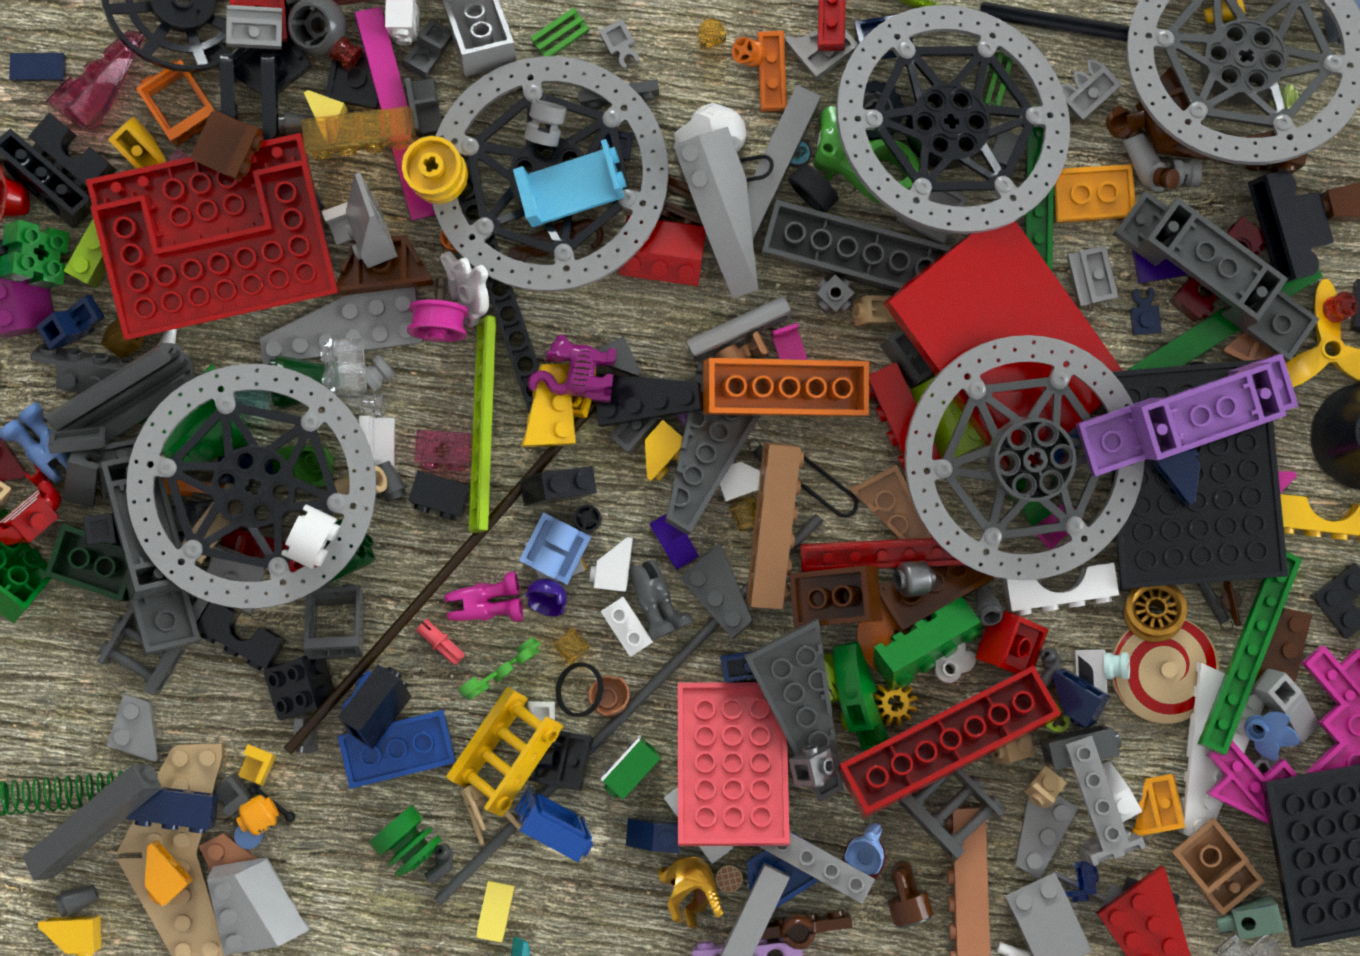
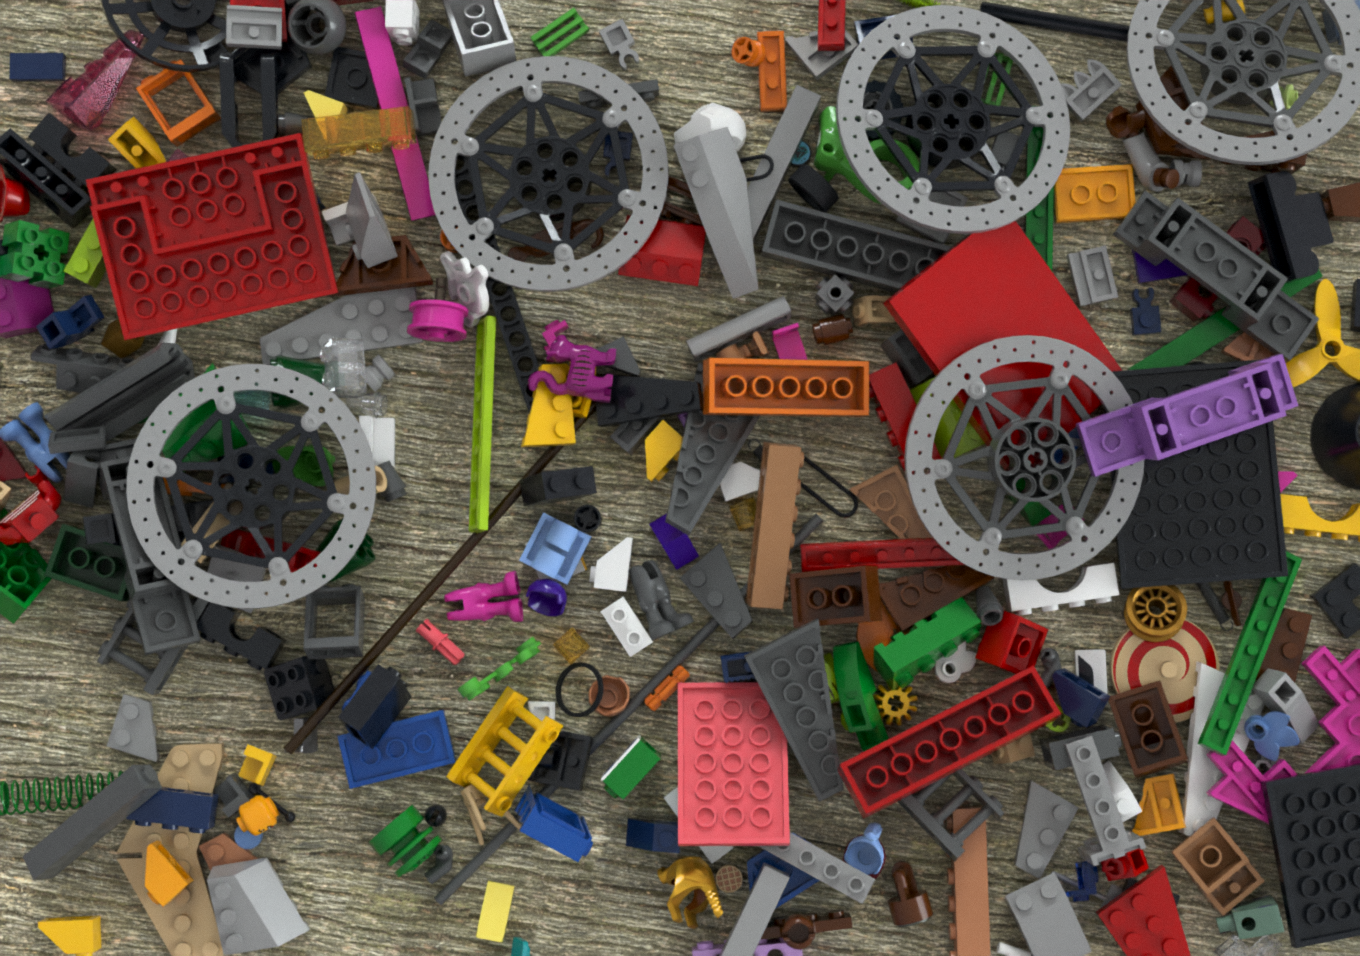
dark grey cone [55,884,99,917] -> none
reddish brown bracket [191,111,264,182] -> none
white brick [281,504,340,569] -> none
clear red wheel [329,36,363,71] -> none
yellow wheel [402,136,468,204] -> none
black brick [408,470,470,521] -> none
clear pink brick [414,430,472,471] -> none
medium azure panel [513,139,627,228] -> none
light grey wheel [524,100,567,147] -> none
clear yellow brick [698,19,726,50] -> none
flat silver brick [789,745,836,788] -> none
flat silver head [893,560,936,597] -> none
tan bracket [1024,765,1067,809] -> none
light aqua wheel [1104,652,1130,680] -> none
dark blue slope [1152,448,1200,507] -> none
clear red wheel [1322,291,1358,323] -> none
none -> black hinge [425,804,447,827]
none -> dark pink bracket [542,320,569,364]
none -> orange axle [644,665,690,711]
none -> reddish brown brick [812,314,853,346]
none -> red brick [1101,849,1149,881]
none -> reddish brown slope [1108,680,1189,778]

